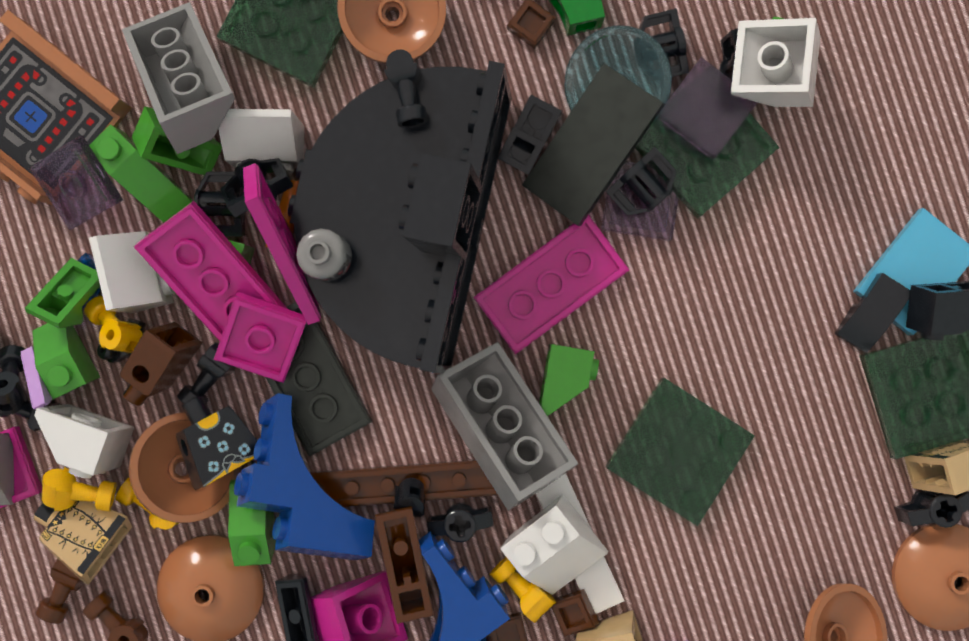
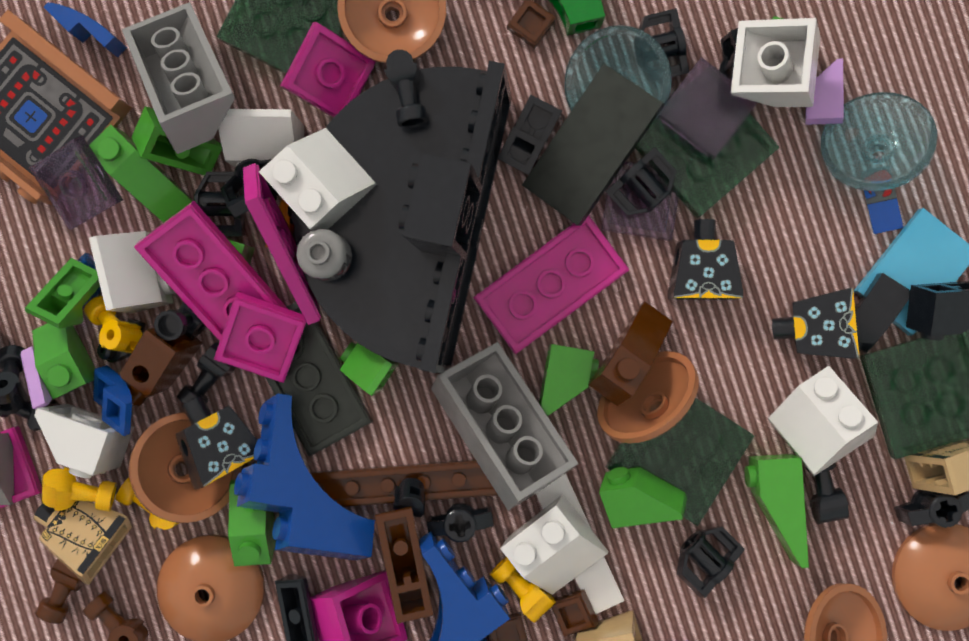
none -> blue slope [44,2,127,57]
none -> blue slope [93,365,132,436]
none -> black leg [154,302,206,341]
none -> white slope [259,128,377,230]
none -> dark pink tile [280,22,376,118]
none -> bright green slope [340,342,399,396]
none -> reddish brown slope [588,301,673,406]
none -> nougat dish [597,351,699,443]
none -> bright green slope [599,467,687,528]
none -> black torso [668,219,743,300]
none -> black piece [677,527,745,598]
none -> bright green slope [744,454,809,568]
none -> white slope [768,366,878,476]
none -> black torso [772,288,859,359]
none -> lavender tile [805,58,844,125]
none -> black leg [806,463,849,524]
none -> clear light blue dish [821,92,937,191]
none -> blue sticker [860,168,903,234]

